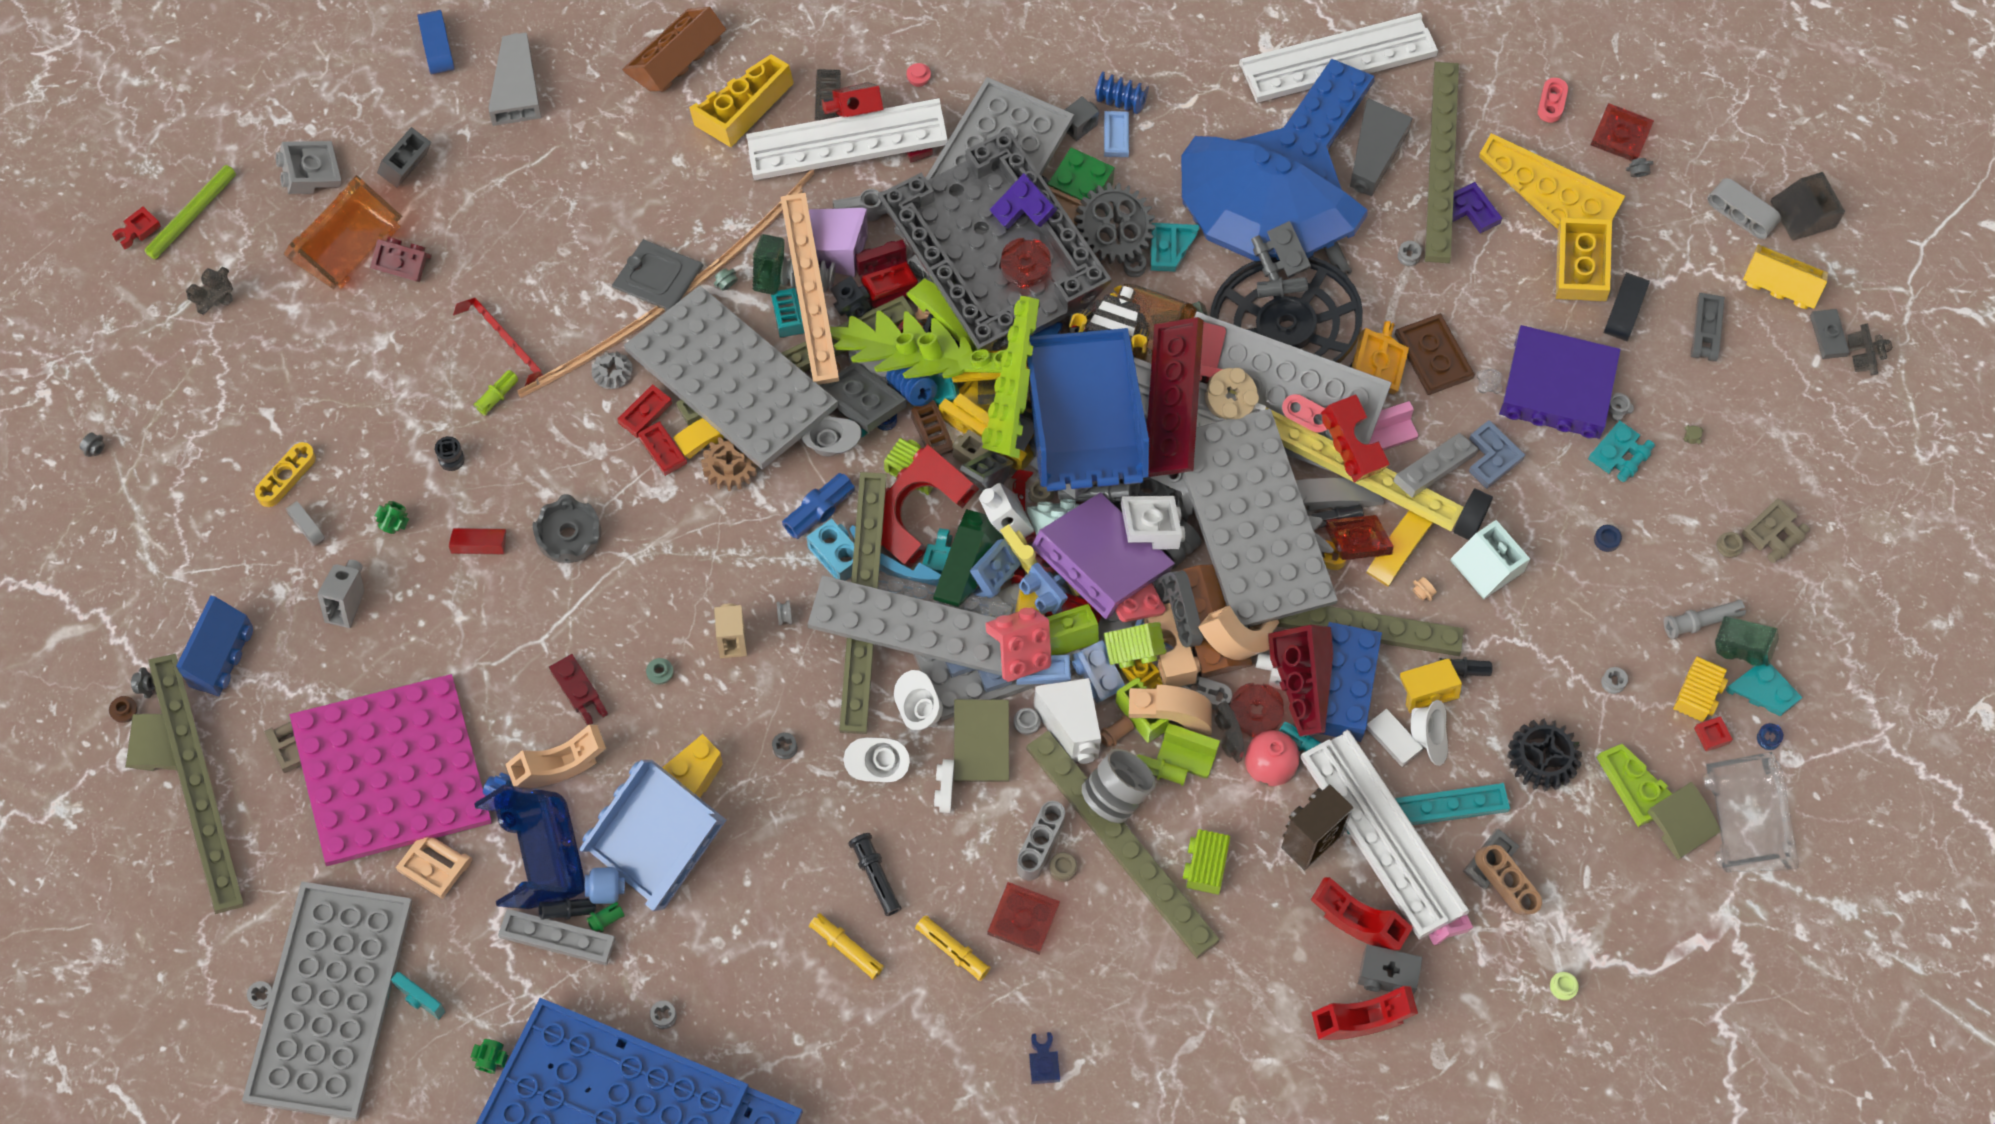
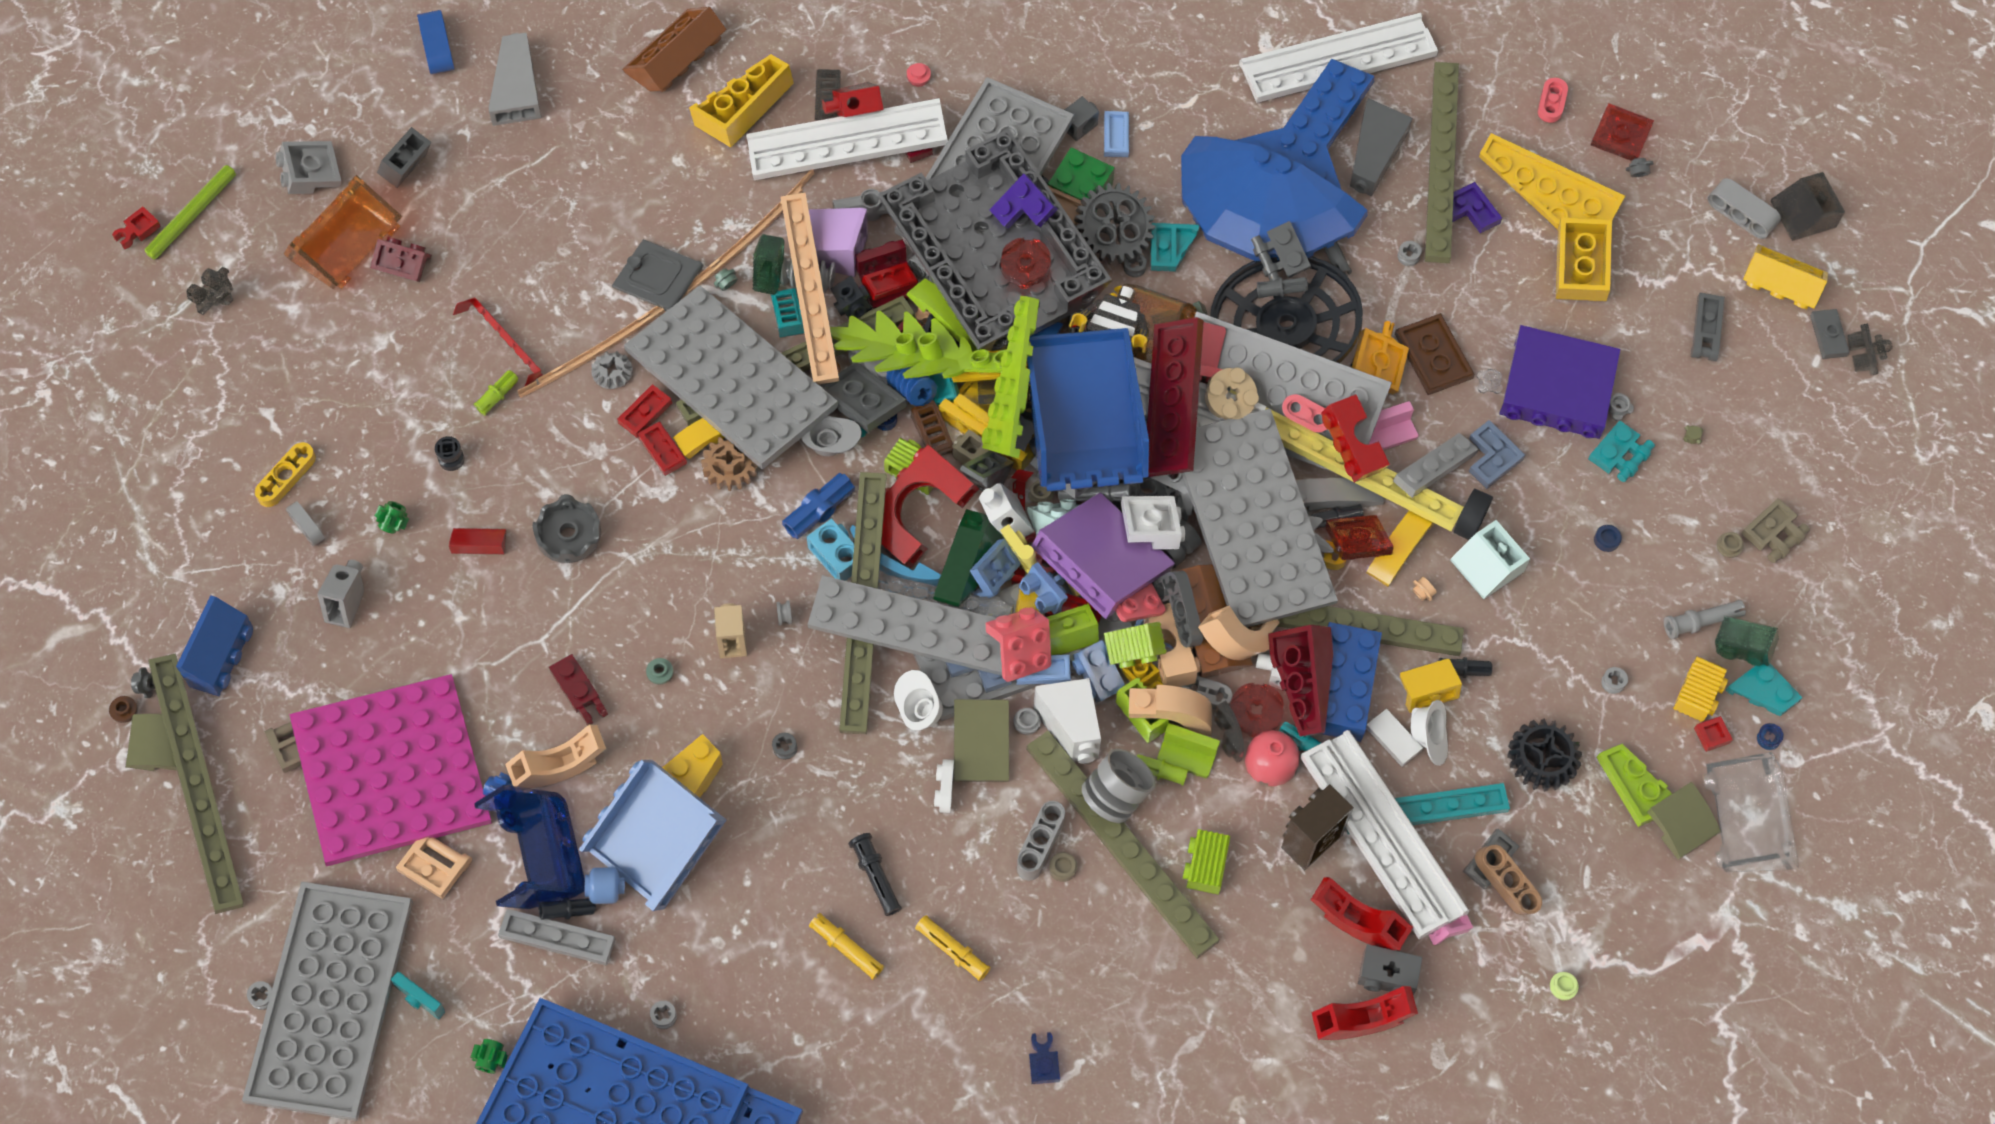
dark grey plate [80,432,105,457] -> none
green pin [586,902,625,933] -> none
white piece [843,737,910,782] -> none
teal plate [922,528,953,574] -> none
clear red plate [987,882,1060,955] -> none
blue piece [1095,71,1149,114] -> none
nougat pin [1100,715,1134,747] -> none
black beam [1603,272,1650,342] -> none

